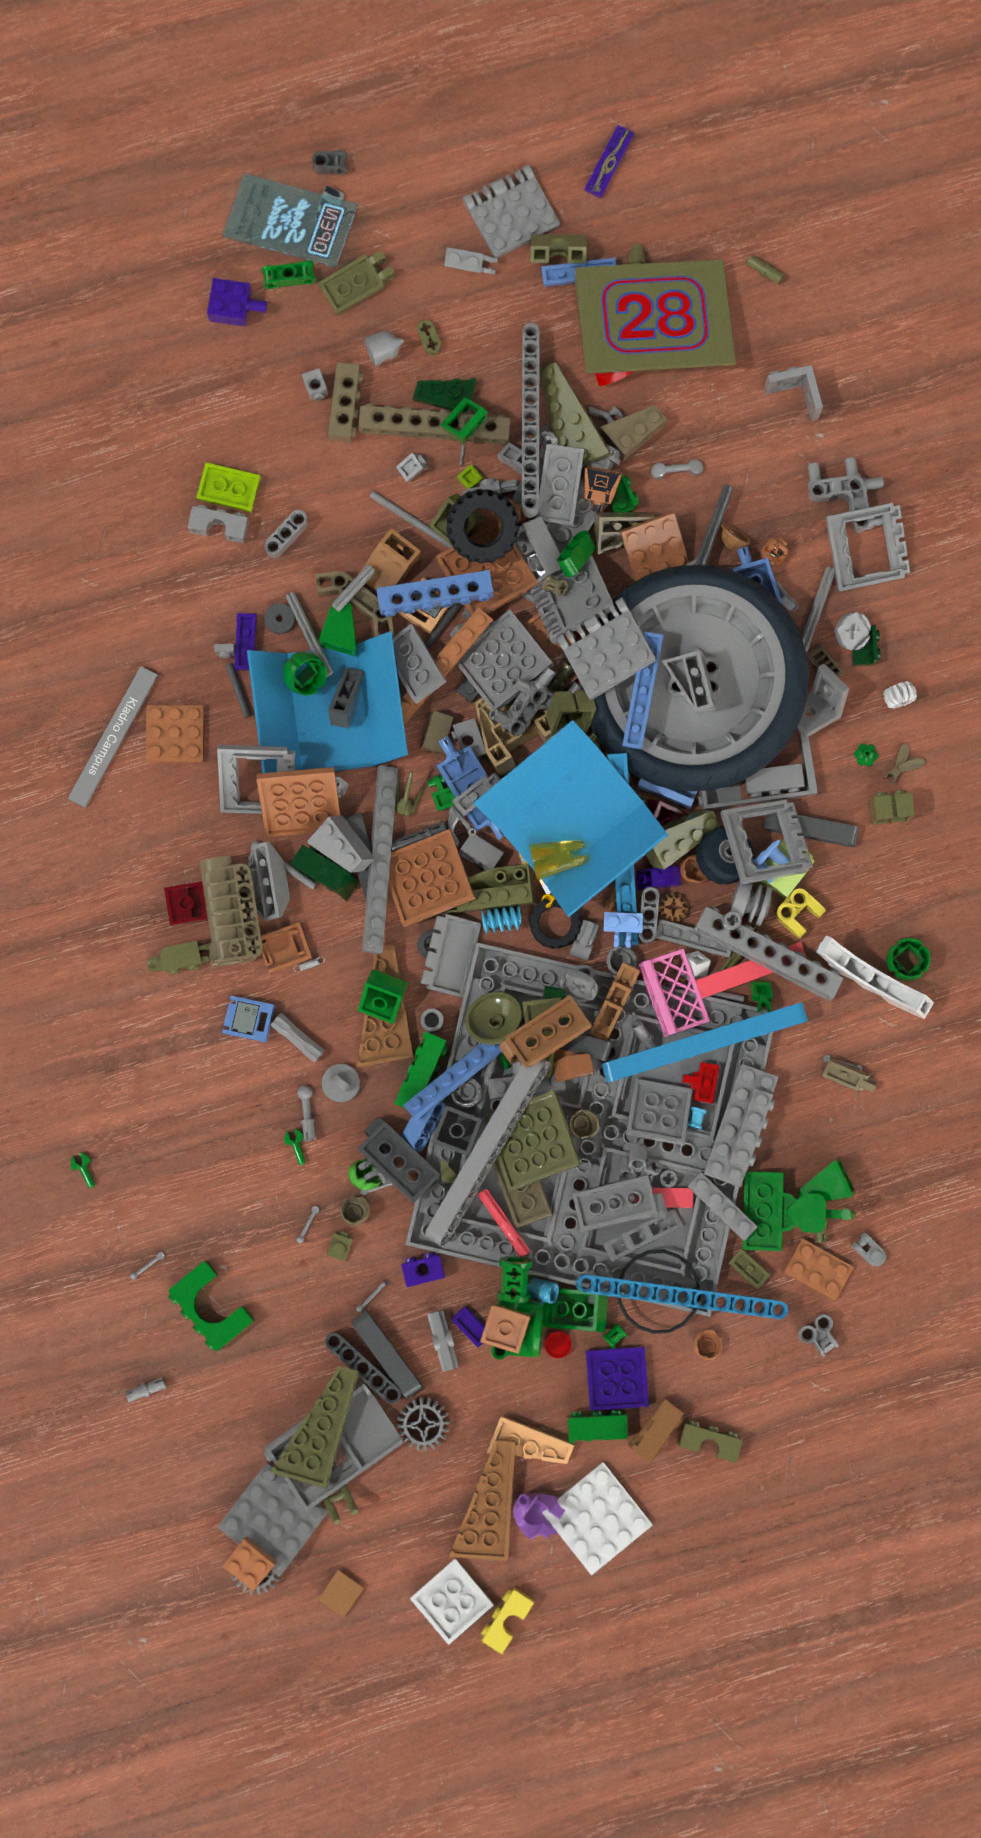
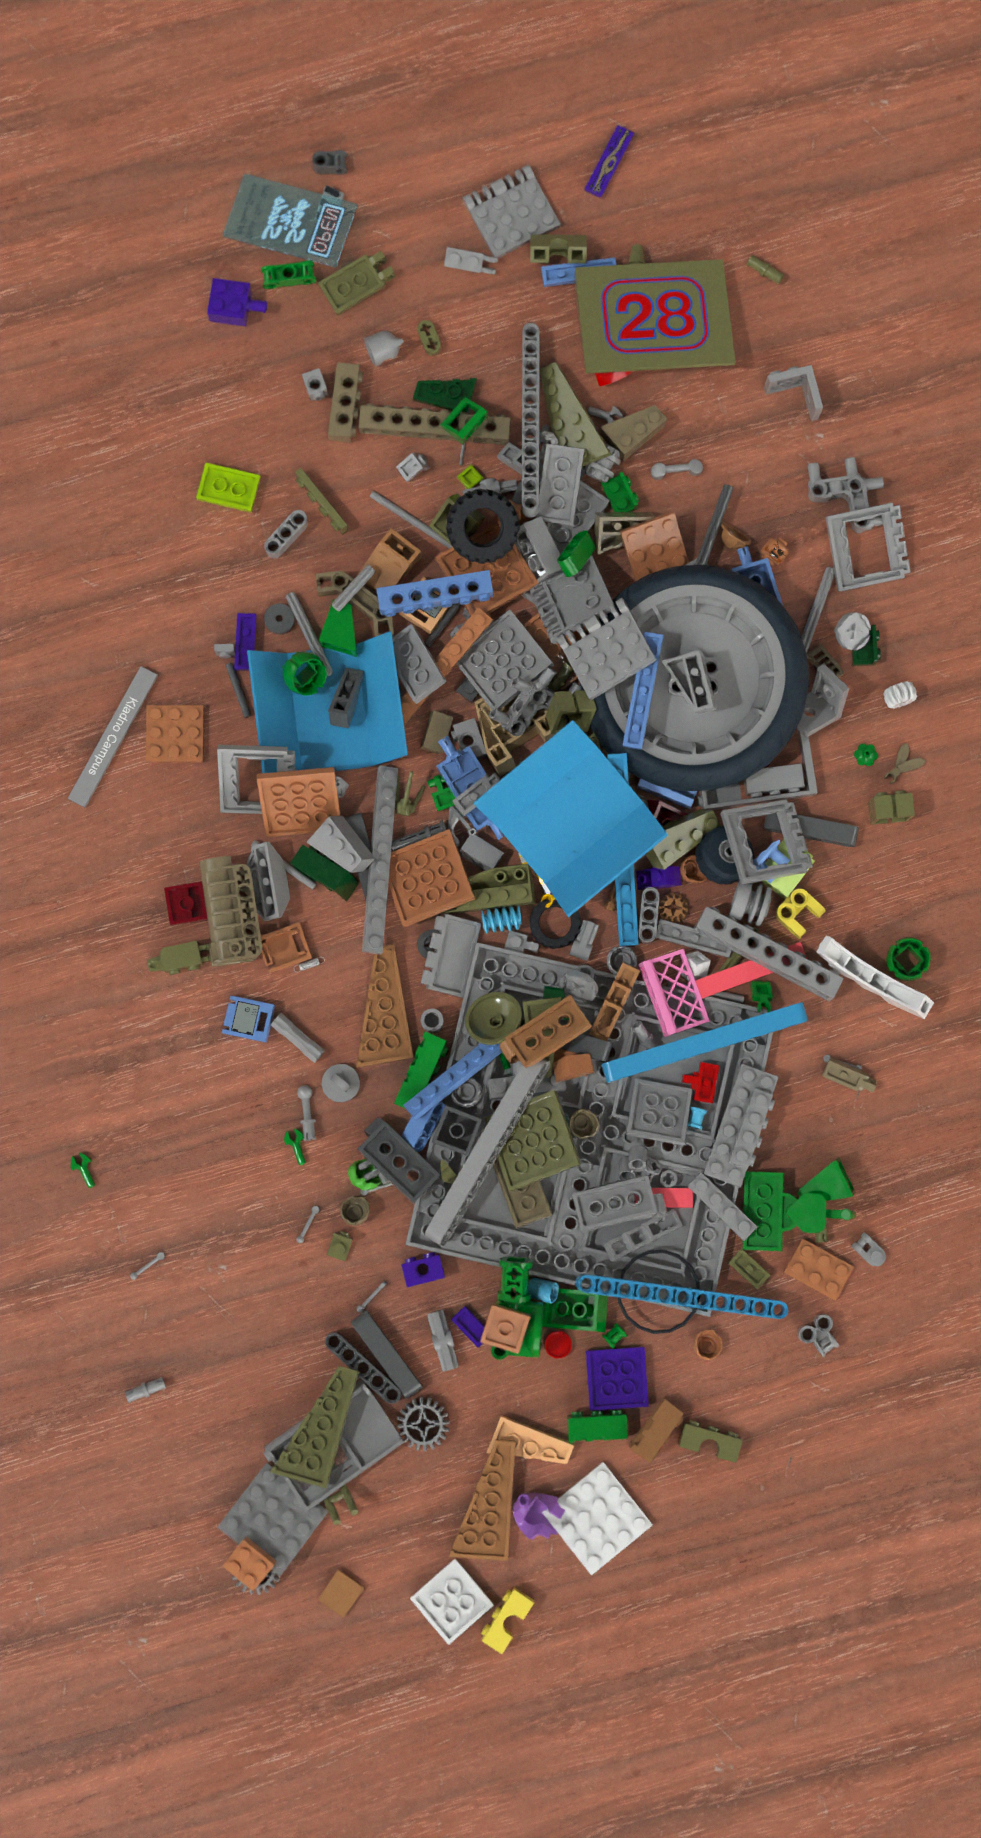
green arch [167,1260,255,1352] -> none
light grey arch [187,505,249,544] -> none
green slope [357,969,409,1024] -> none
coral axle [478,1189,530,1257] -> none
clear yellow piece [529,840,587,881] -> none
dark tan bush [543,575,568,596] -> none
torso [585,465,623,513] -> none
light blue hinge [604,912,643,948] -> none
light grey bush [722,911,741,930] -> none
light grey bar [776,581,799,612] -> none
none -> olive plate [295,468,348,535]
none -> light grey plate [504,931,539,953]

